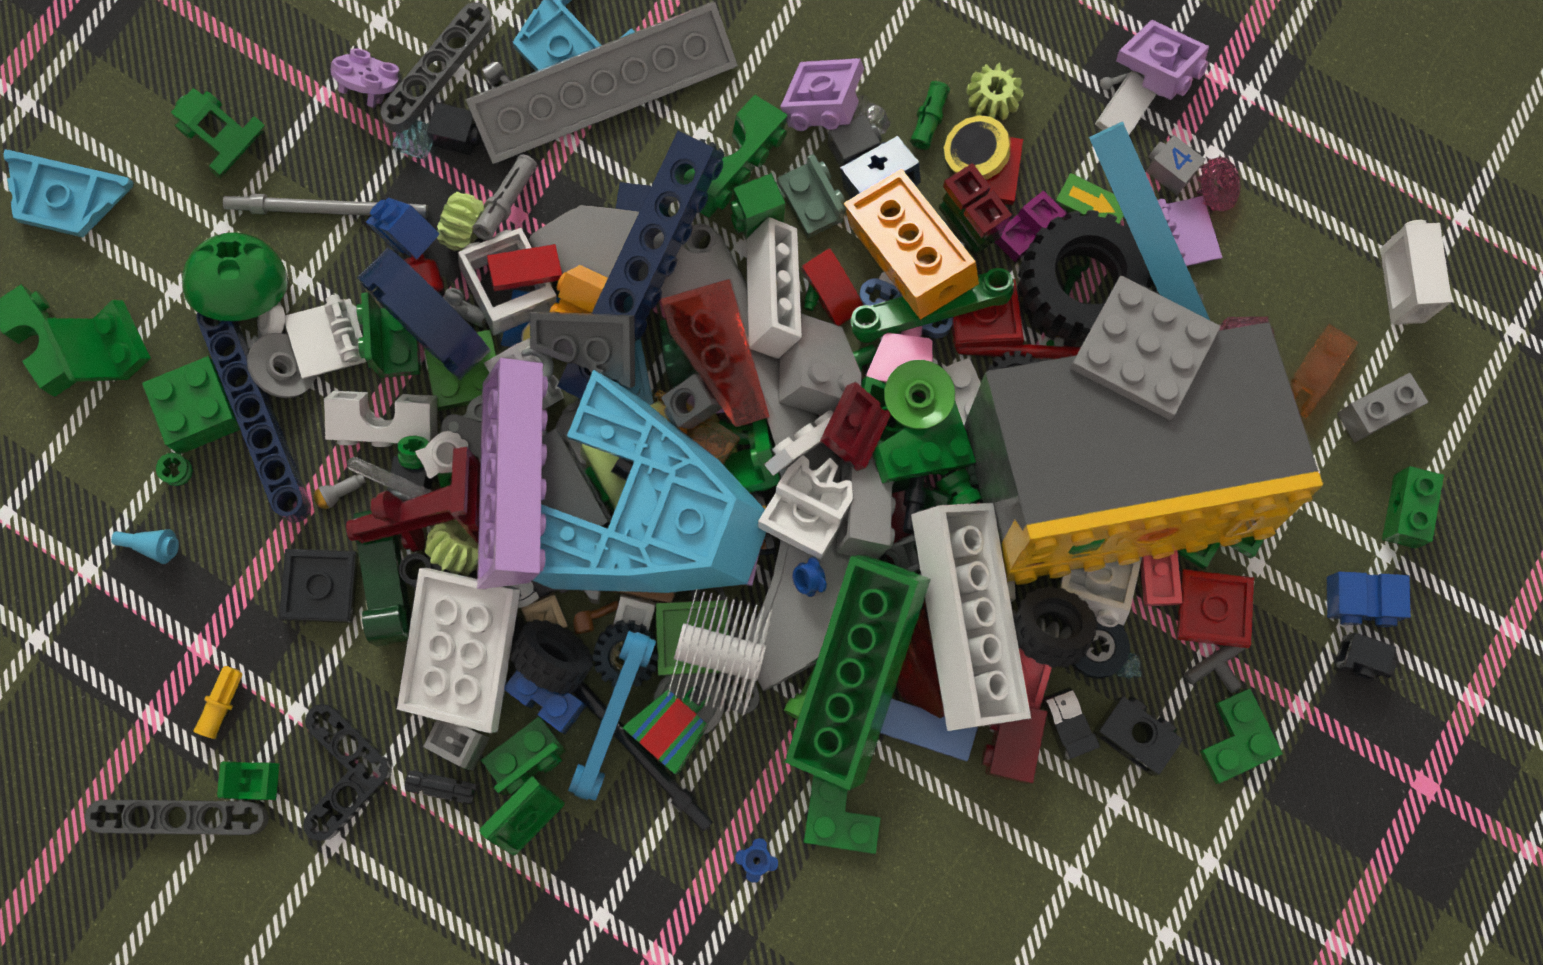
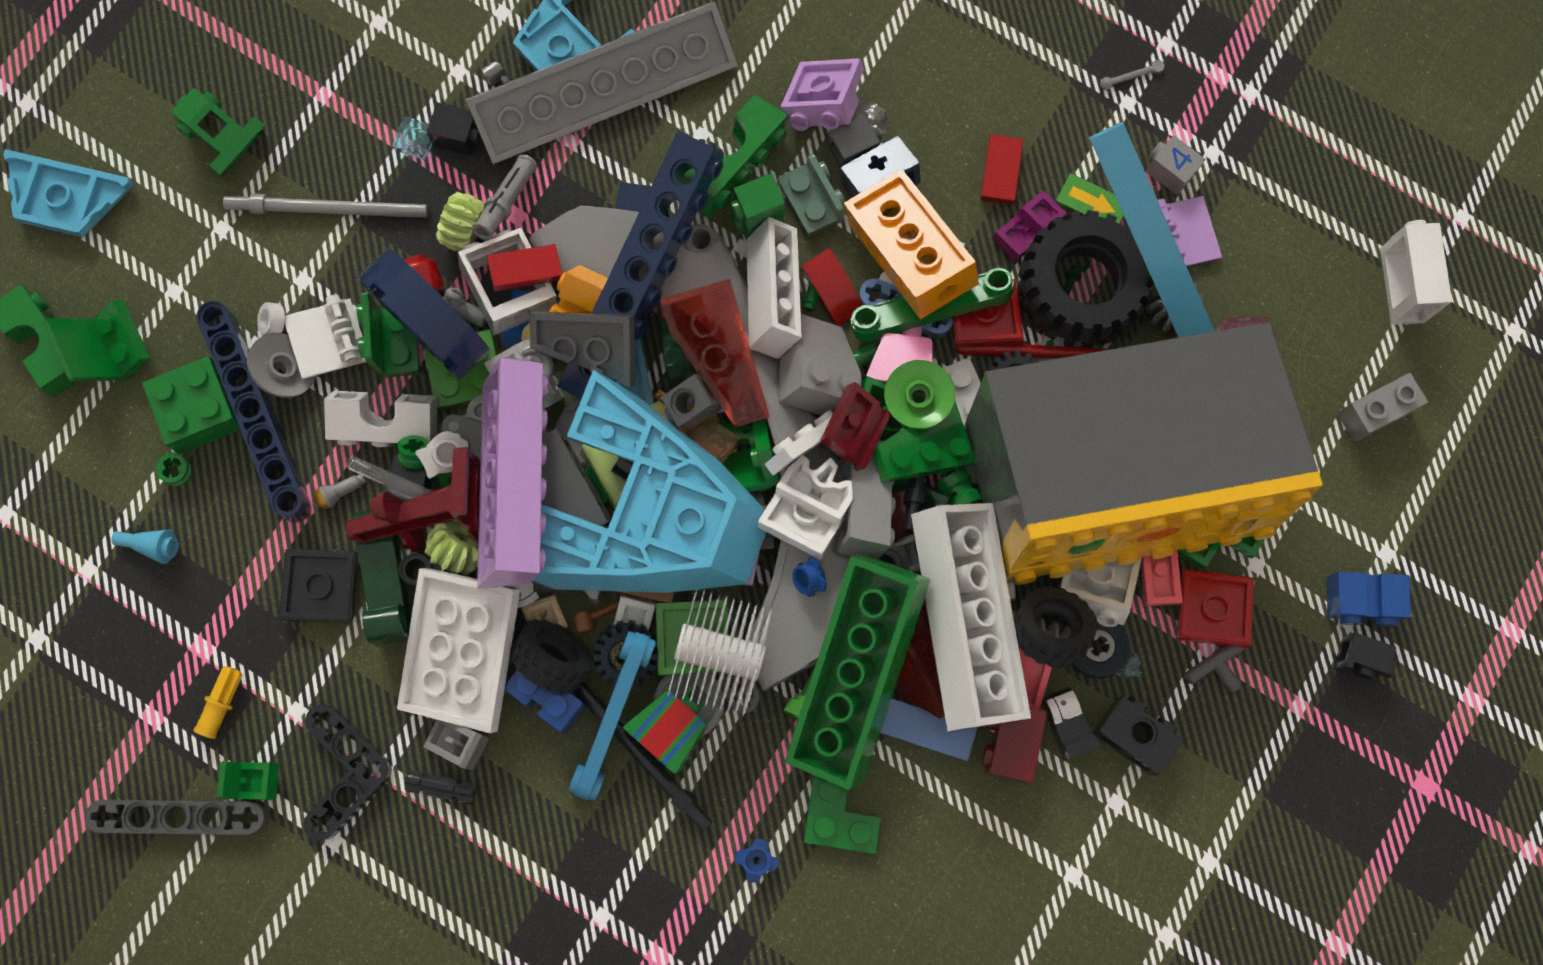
green piece [182,232,288,321] -> none
lavender plate [330,49,399,108] -> none
blue brick [366,198,440,259] -> none
dark grey beam [380,2,492,132] -> none
green tile [478,776,565,856] -> none
green bracket [481,716,566,795] -> none
green pin [910,81,950,150] -> none
dark red hips [938,163,1012,255] -> none
tile [944,115,1011,180] -> none
yellowish green gear [966,63,1024,121] -> none
light grey plate [1070,276,1221,421] -> none
white tile [1095,71,1156,135] -> none
lavender plate [1116,20,1209,100] -> none
clear pink gear [1196,157,1241,211] -> none
green plate [1200,688,1283,784] -> none
clear orange hinge [1291,324,1358,418] -> none
green brick [1382,466,1444,549] -> none

